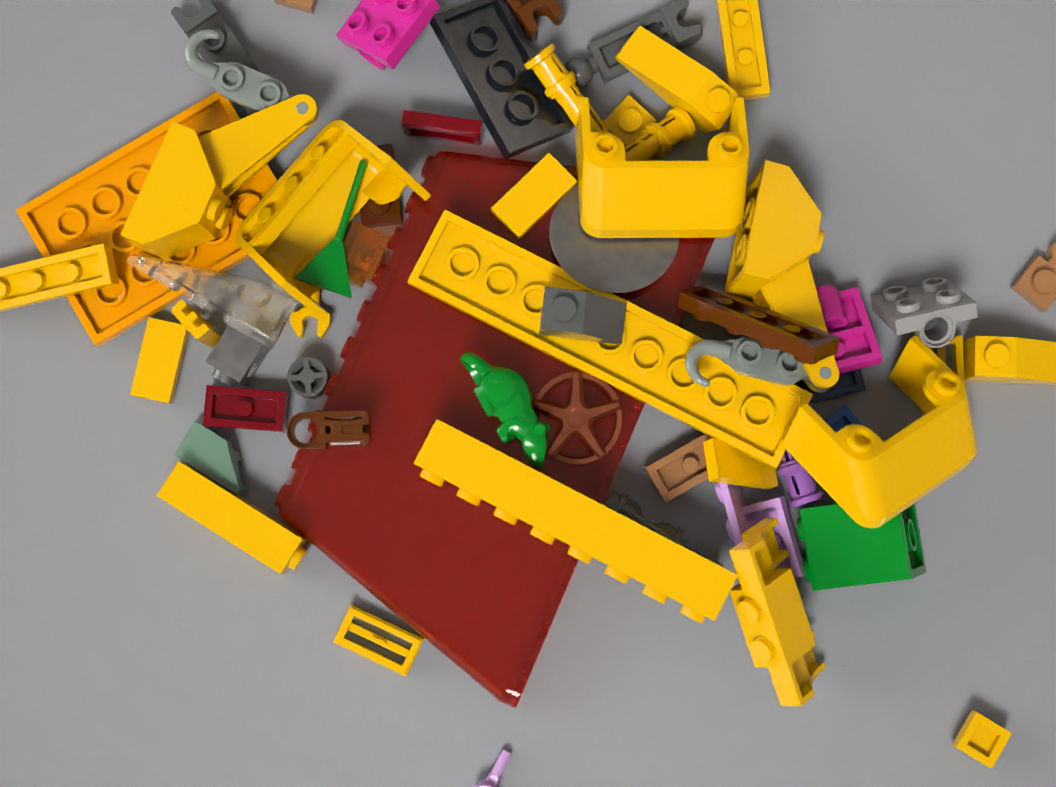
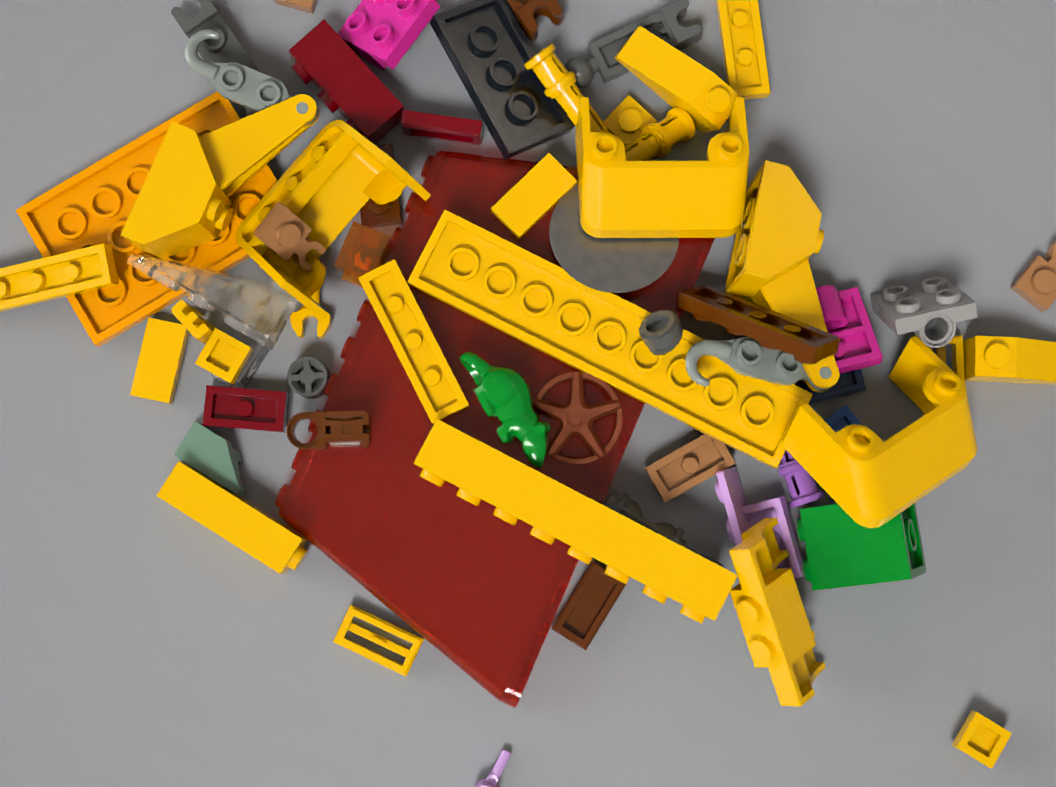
green piece [294,160,367,298] -> none
dark grey slope [539,287,627,345] -> none
yellow tile [703,438,778,490] -> none
none -> yellow plate [195,328,254,385]
none -> medium nougat plate [252,202,326,271]
none -> dark red brick [288,20,405,145]
none -> yellow plate [358,259,469,425]
none -> reddish brown tile [551,560,628,651]
none -> dark grey tile [639,310,683,356]

